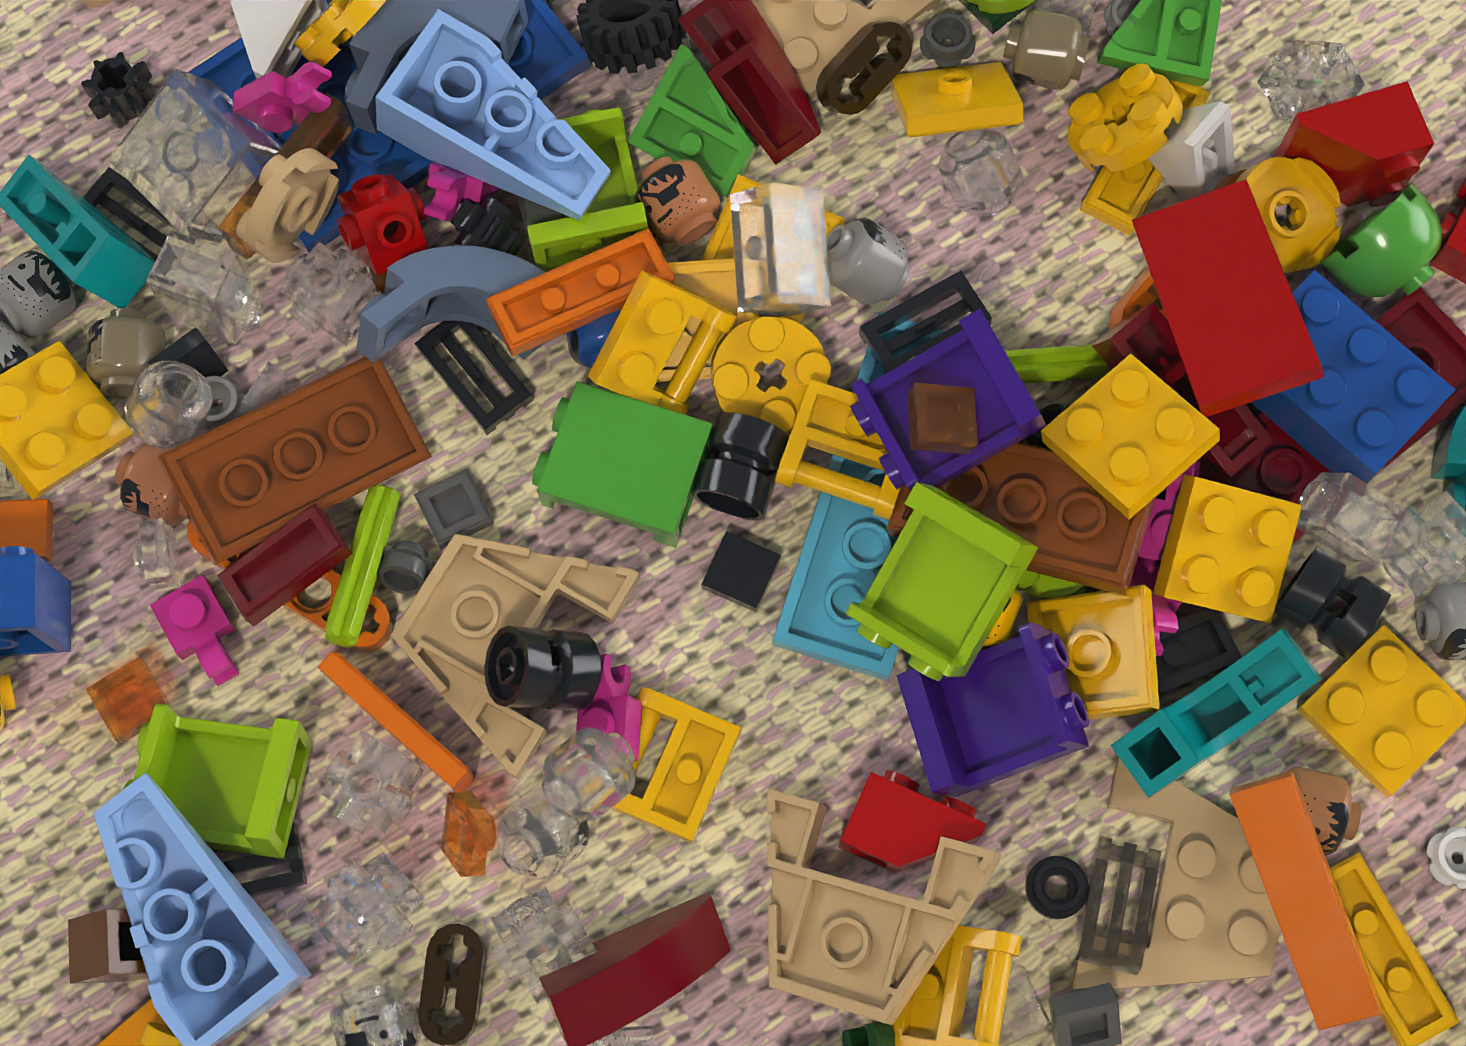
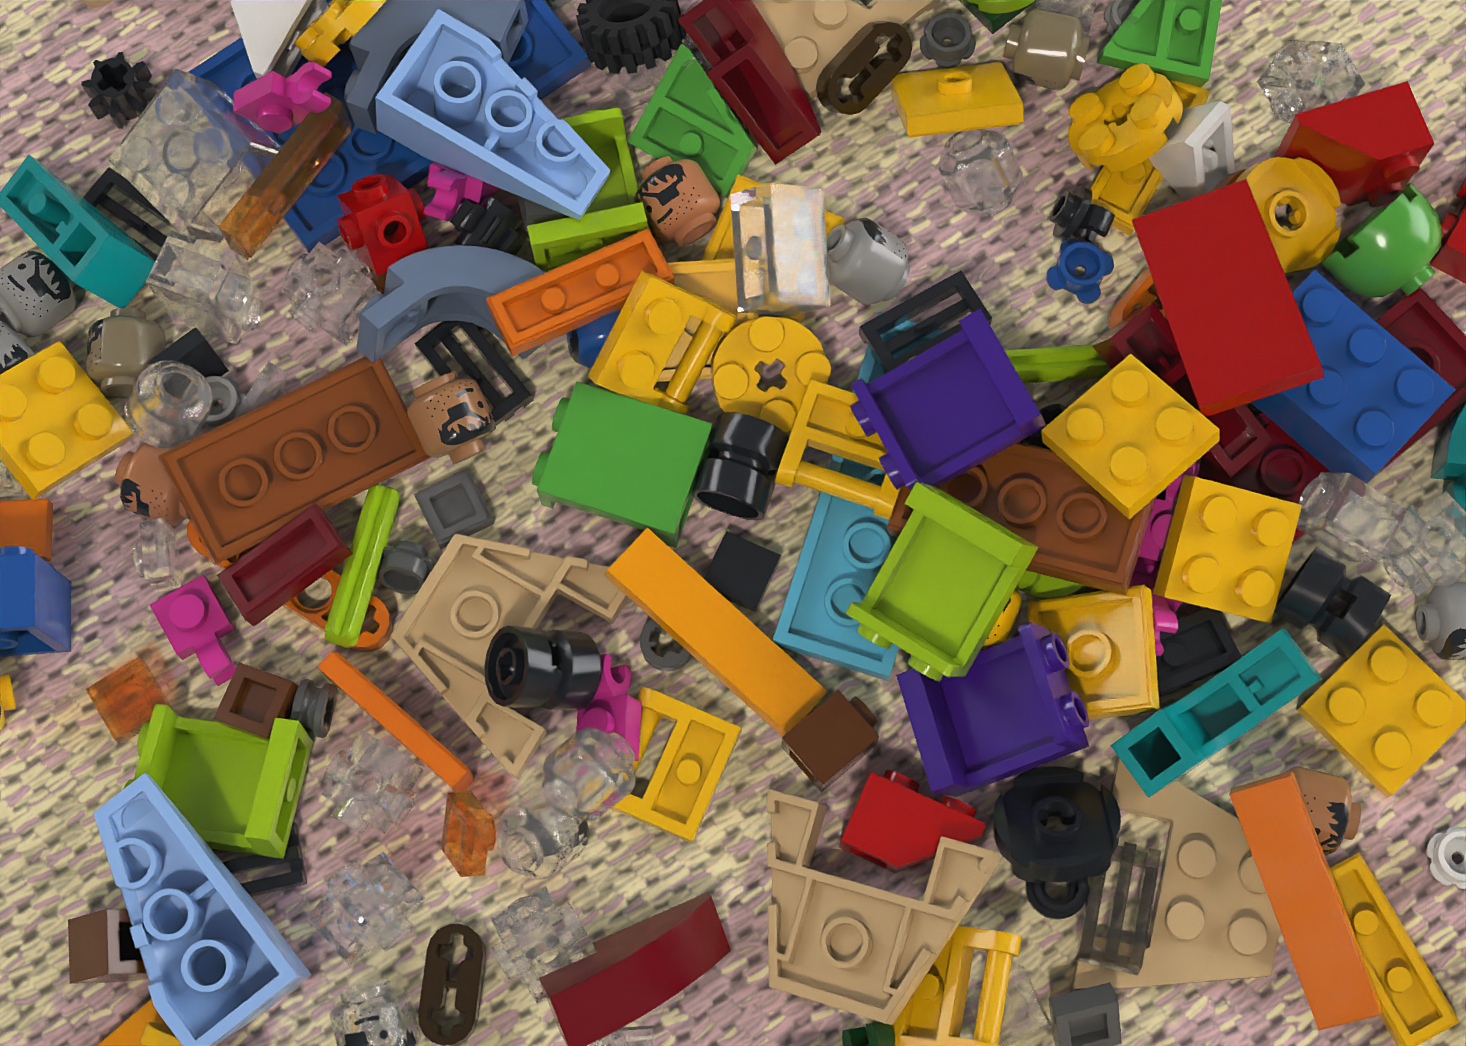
tan plate [236,148,339,263] -> none
clear orange plate [907,382,978,454] -> none
none -> reddish brown tile [213,662,298,742]
none -> dark grey bush [291,679,337,739]
none -> medium nougat head [407,371,495,465]
none -> light orange tile [604,527,828,737]
none -> dark grey bush [640,618,692,672]
none -> reddish brown brick [781,690,879,793]
none -> black plate [993,766,1121,883]
none -> blue plate [1046,239,1114,304]
none -> black plate [1050,186,1115,243]

